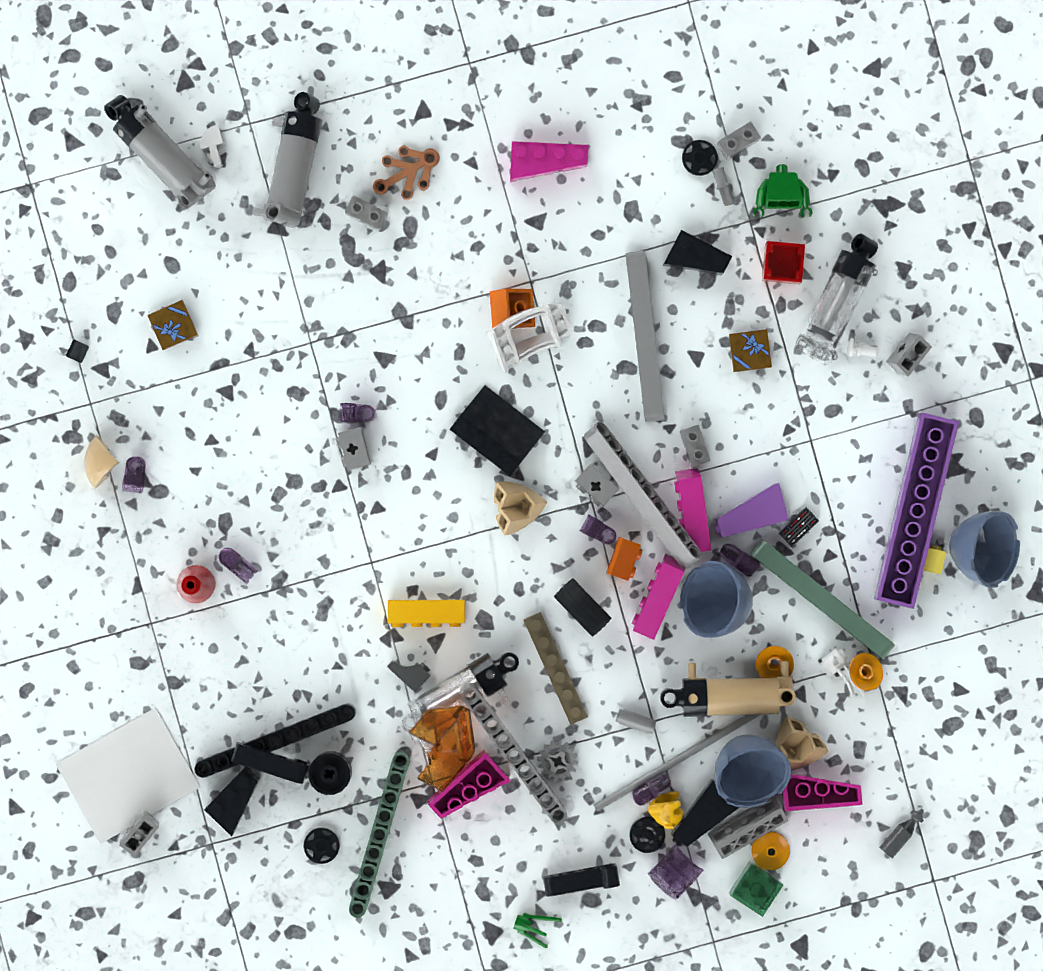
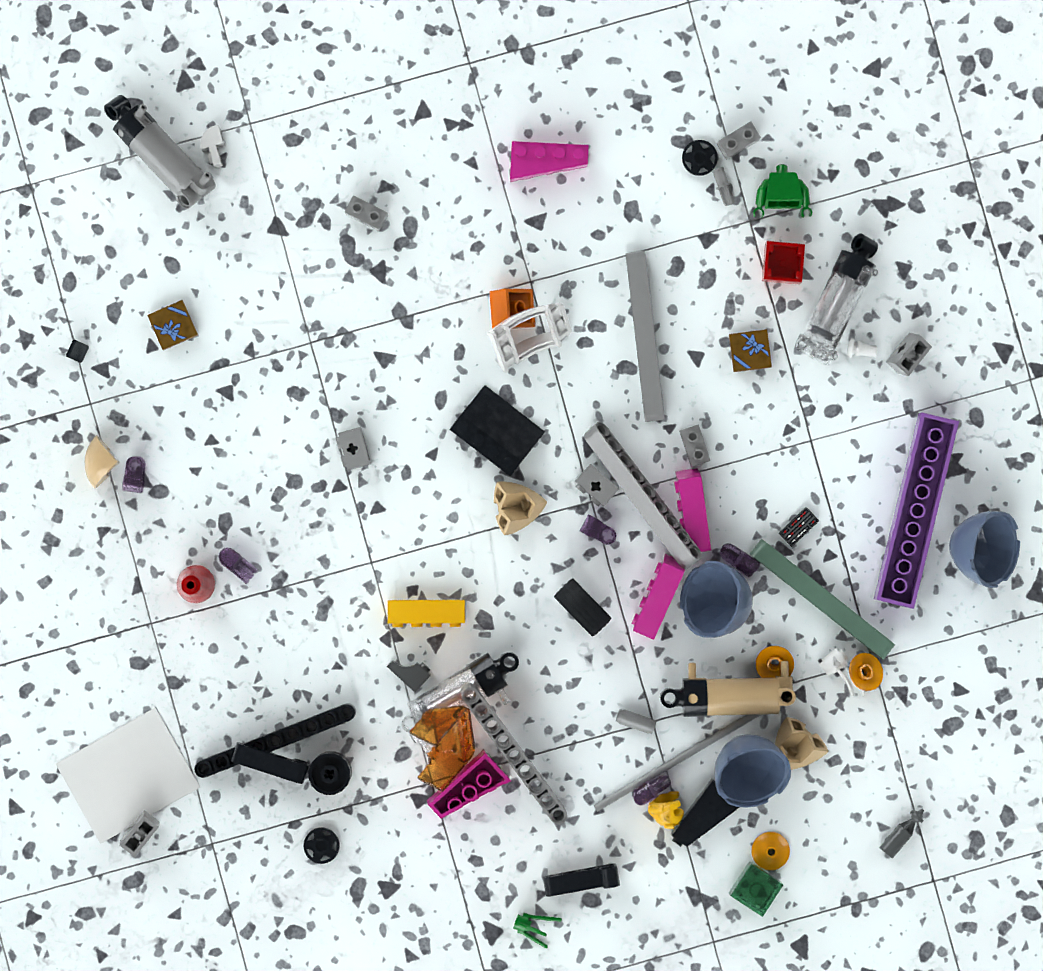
black wedge [204,767,260,836] -> none
light grey piece [253,92,323,228] -> none
clear purple piece [339,403,377,423] -> none
sand green beam [349,751,410,918] -> none
nougat plant [373,145,440,200] -> none
dark tan plate [523,612,588,725] -> none
light grey gear [537,740,579,782] -> none
orange slope [606,537,643,581] -> none
black wheel [629,817,665,853] -> none
clear purple slope [648,844,704,900] -> none
black wedge [663,230,732,275] -> none
light grey fence [708,796,788,859] -> none
medium lavender slope [714,483,789,538] -> none
dark pink wedge [782,774,863,812] -> none
light yellow brick [923,545,947,574] -> none

